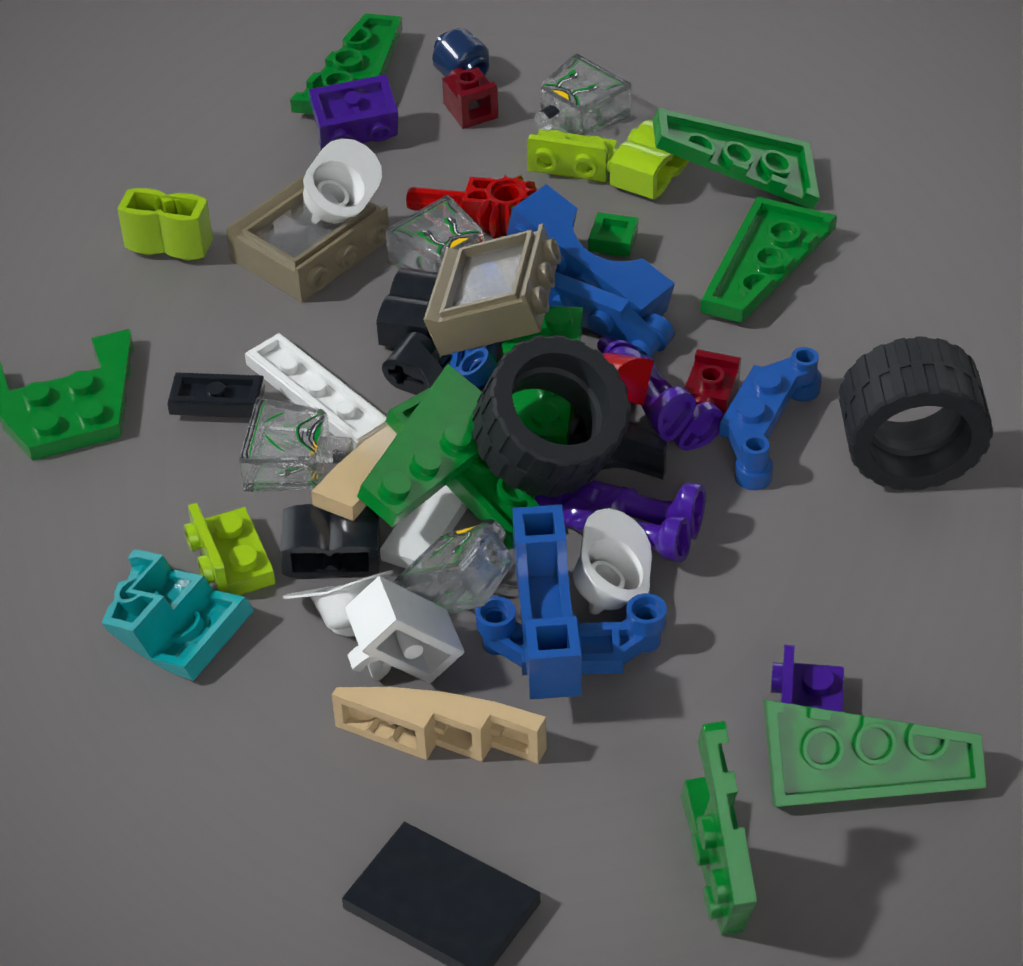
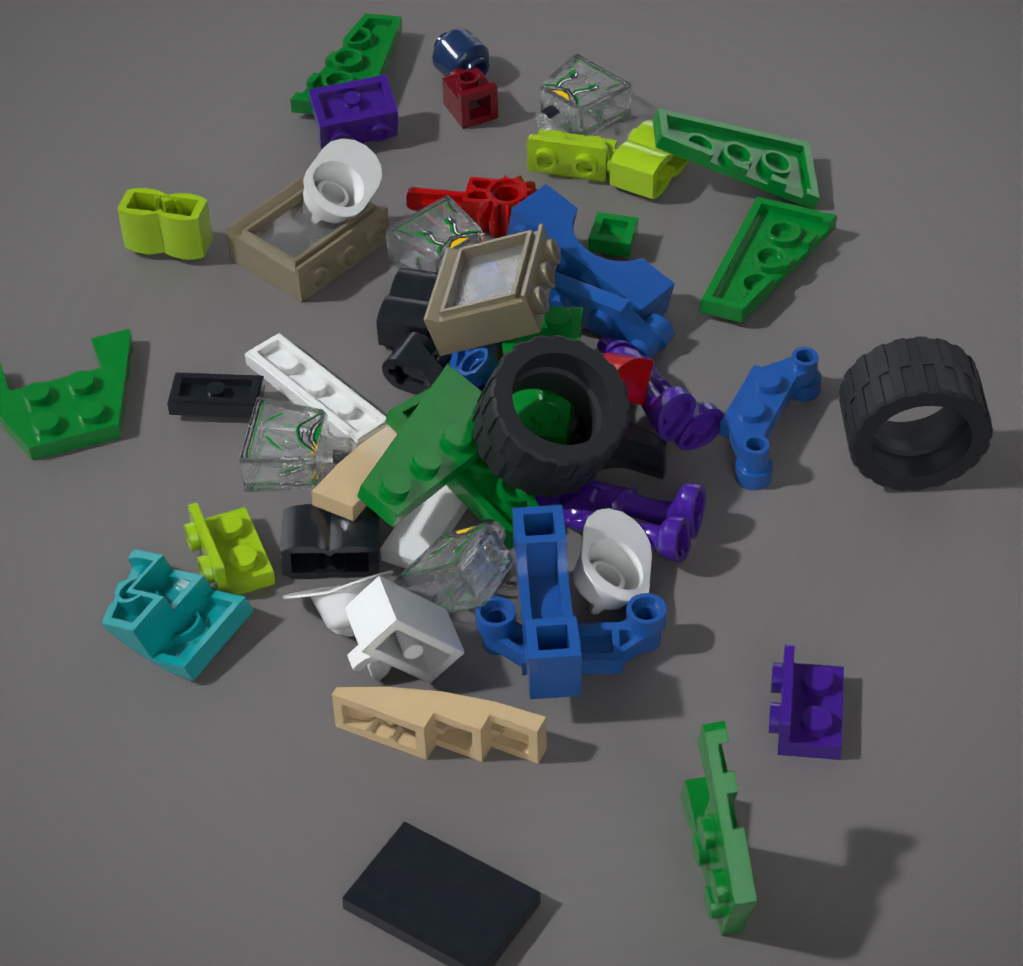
dark red brick [684,349,741,415] -> none
green wing [763,699,987,807] -> none

